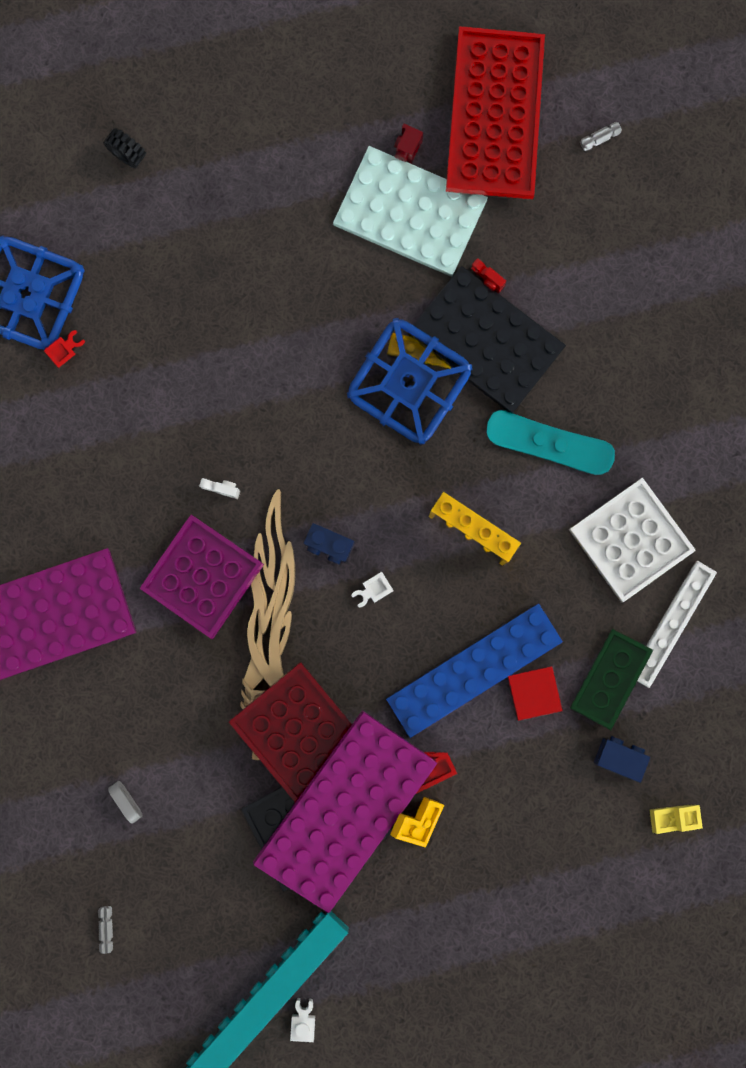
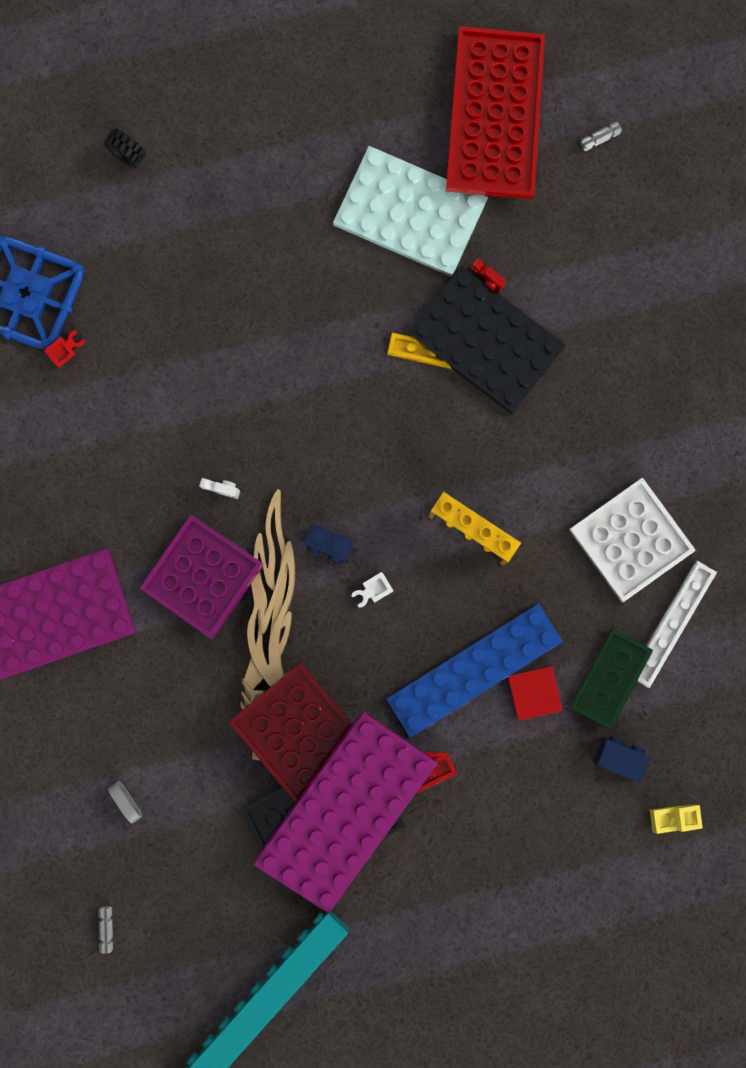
white plate [290,998,315,1042] -> none
blue plate [347,318,473,445] -> none
yellow plate [390,797,444,847] -> none
dark red brick [394,123,424,164] -> none
teal piece [487,410,615,475] -> none

